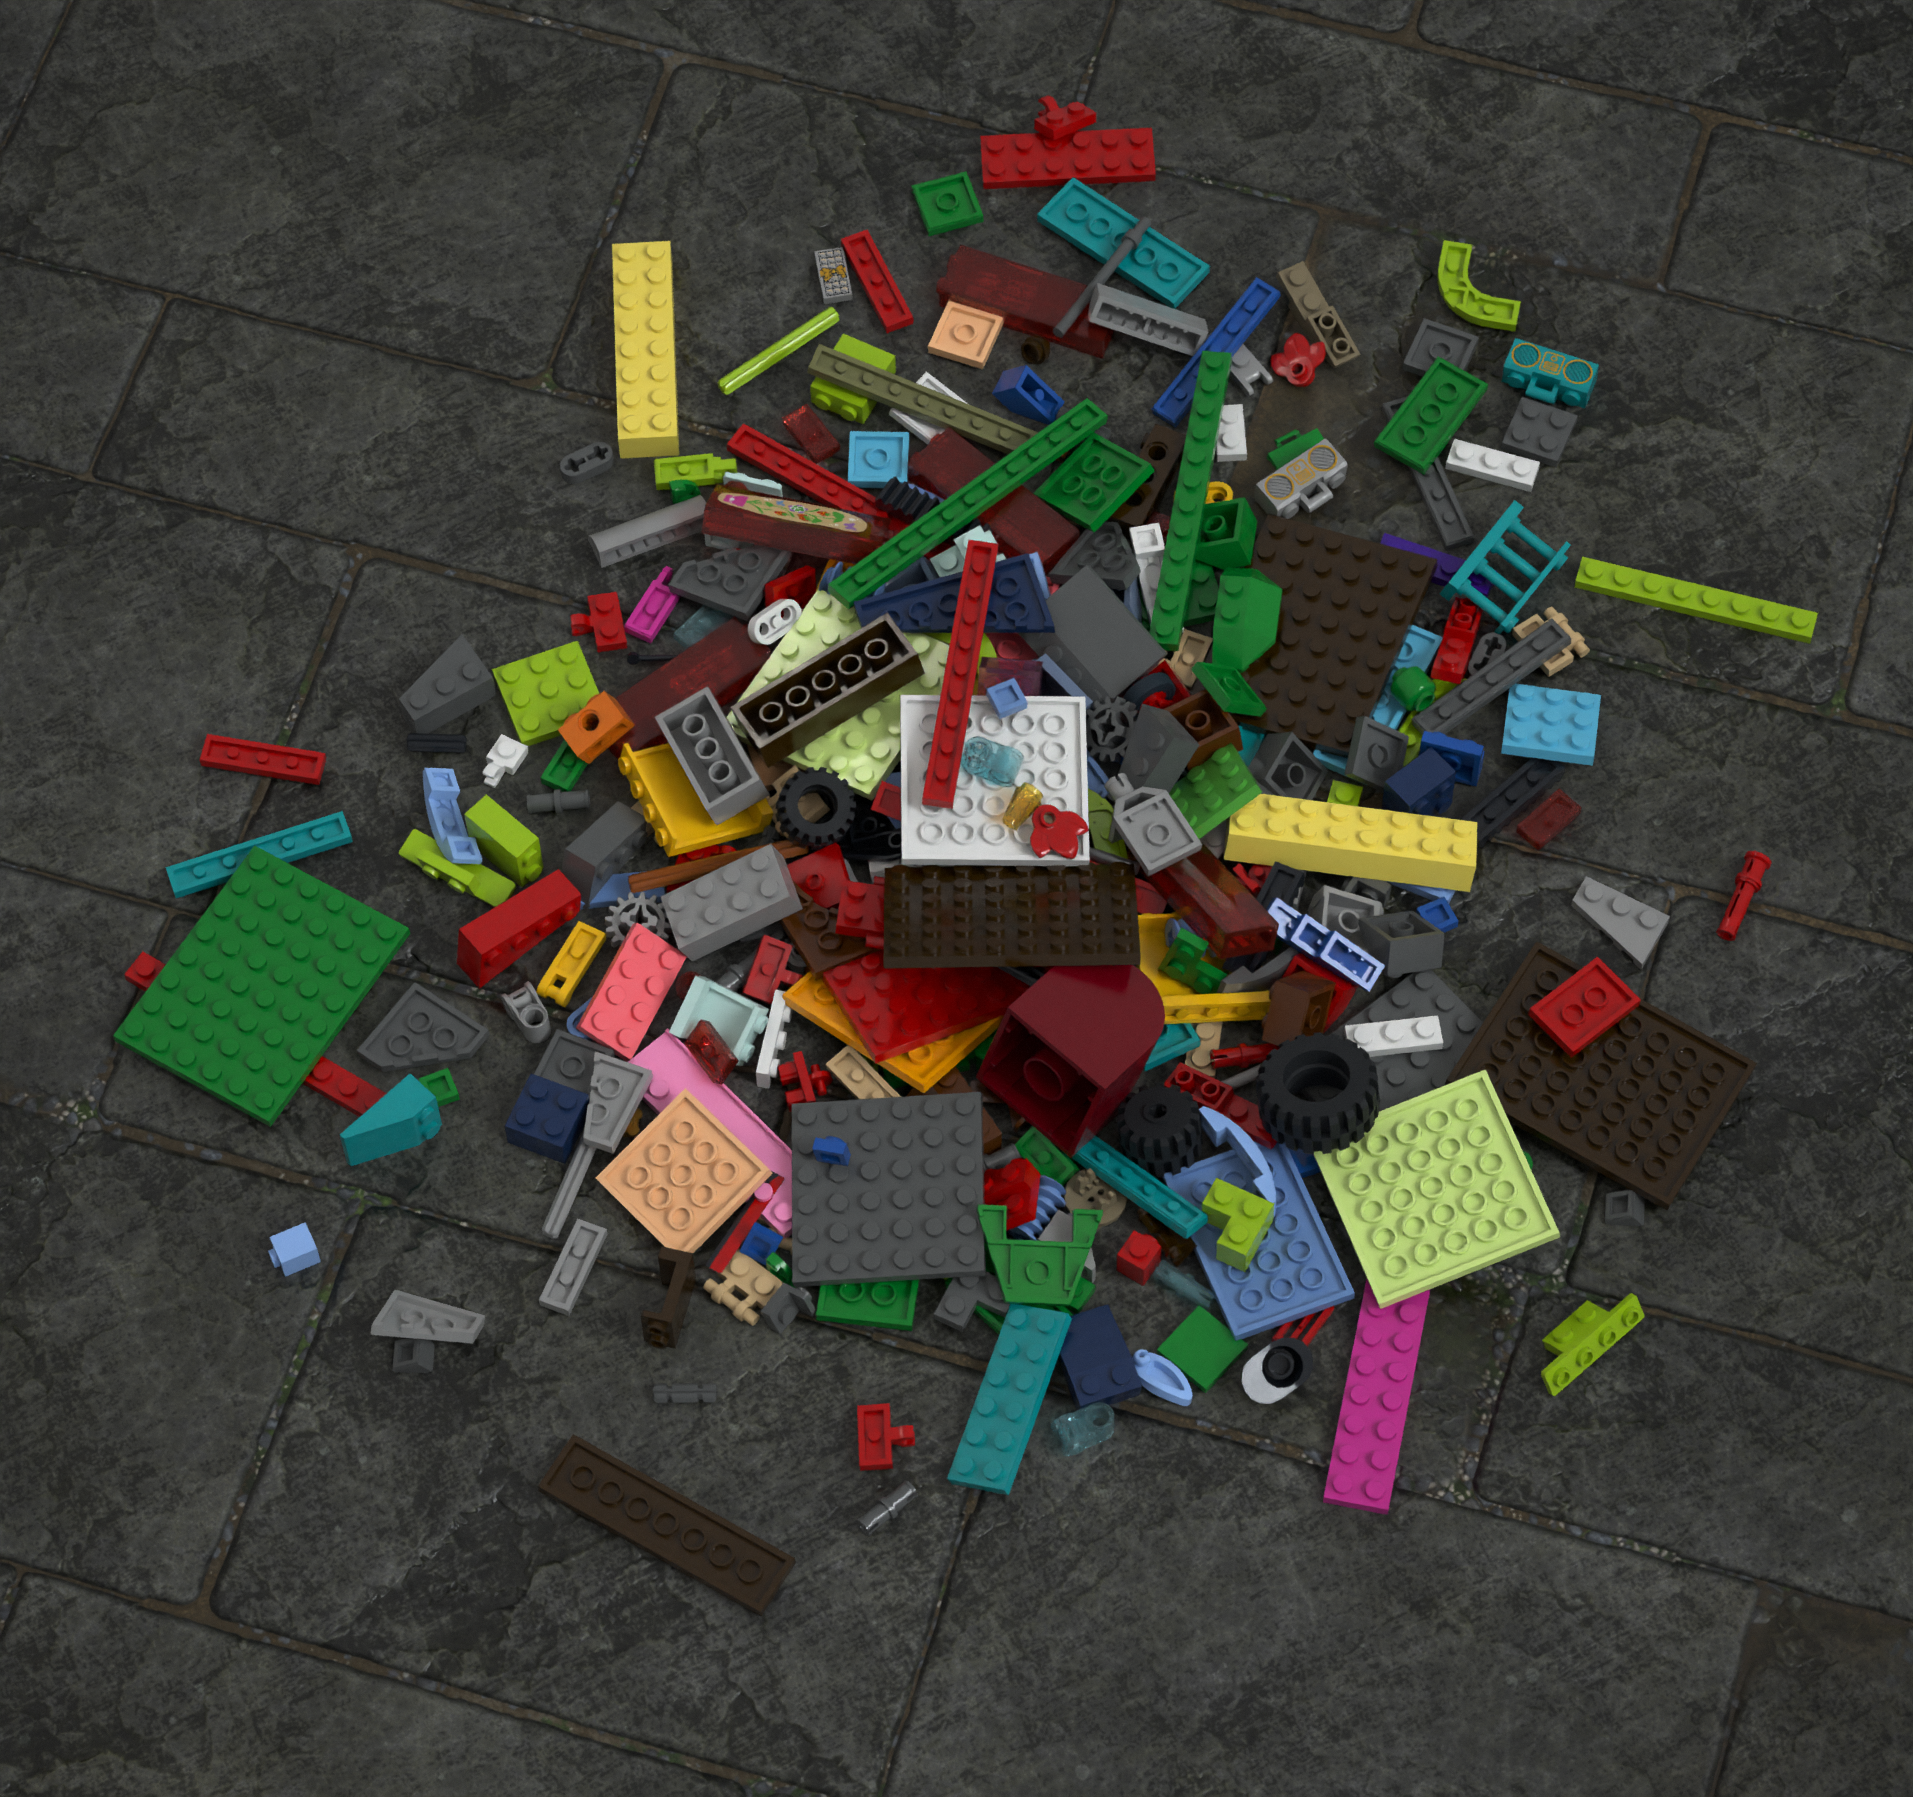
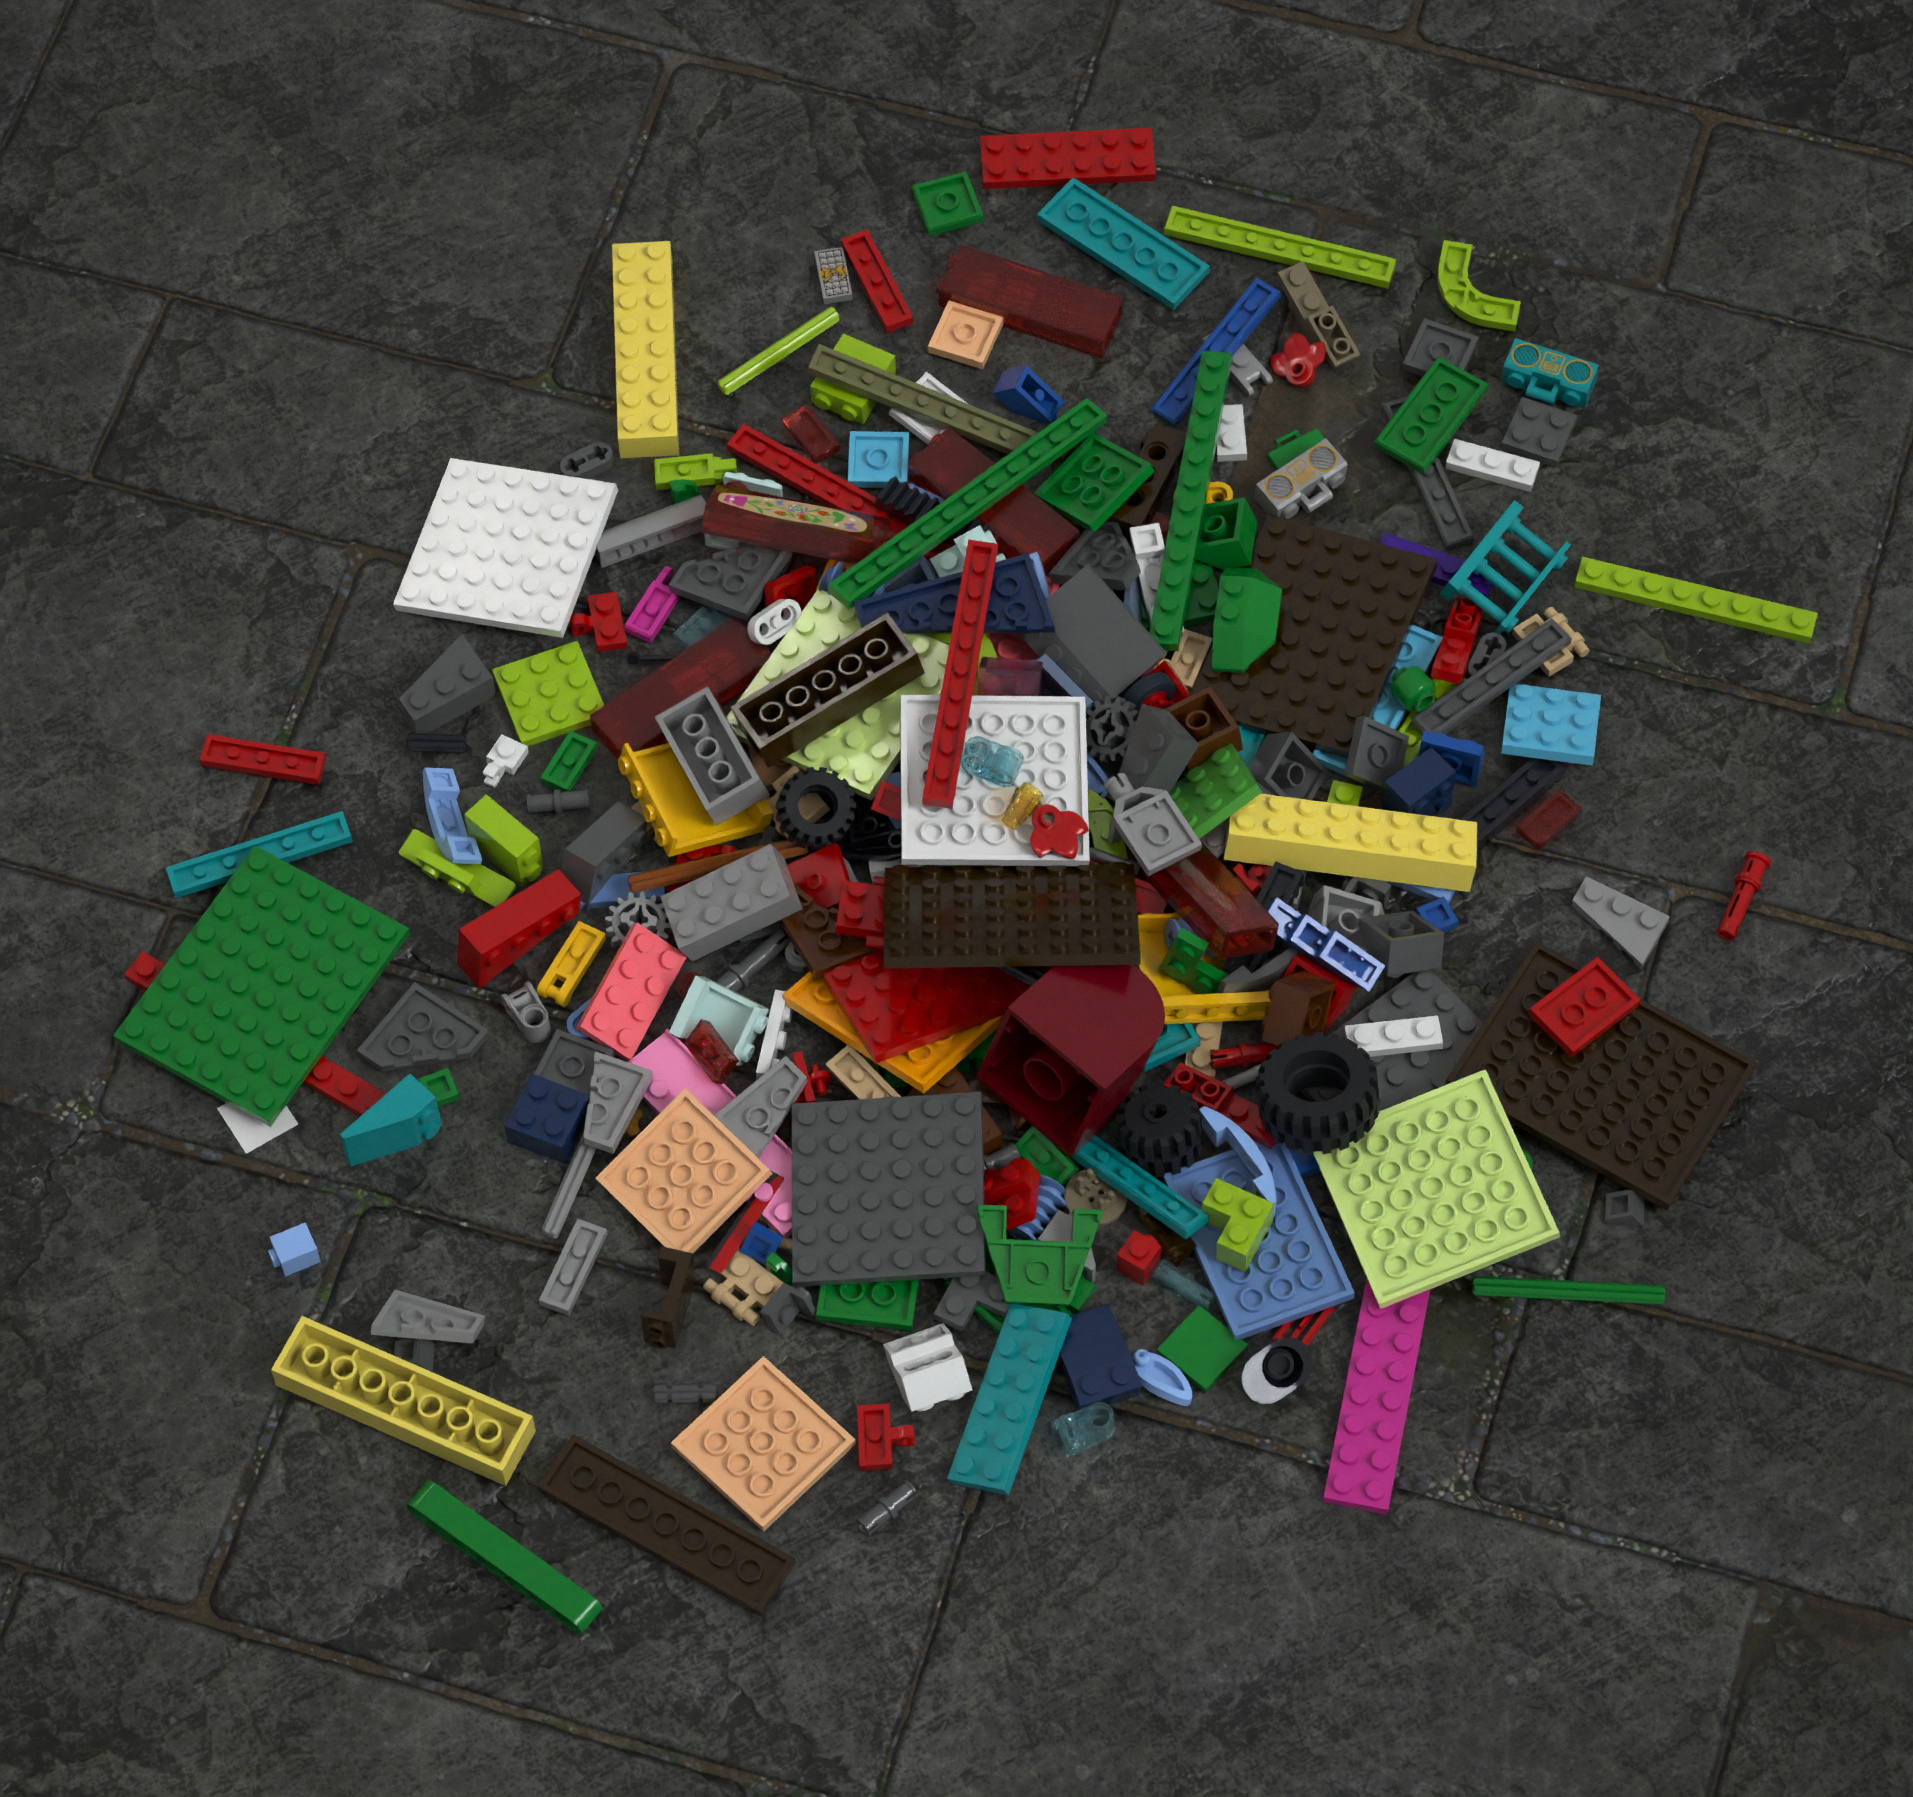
orange brick [558,691,635,764] -> none
red plate [741,935,804,1005] -> none
blue plate [812,1136,851,1166] -> none
medium blue plate [986,678,1028,719] -> none
dark brown plate [1021,335,1050,364] -> none
red plate [1034,95,1096,140] -> none
dark grey bar [1053,217,1151,337] -> none
light grey brick [1088,283,1209,356] -> none
green tile [1191,662,1267,717] -> none
lime bracket [1541,1293,1644,1396] -> none
none -> white sticker [217,1103,298,1154]
none -> light yellow brick [271,1316,536,1486]
none -> white plate [393,458,618,638]
none -> green beam [406,1480,603,1635]
none -> light nougat plate [671,1356,856,1532]
none -> light grey wing [714,1056,808,1159]
none -> white piece [883,1323,972,1412]
none -> lime plate [1164,205,1396,289]
none -> green axle [1472,1276,1666,1304]

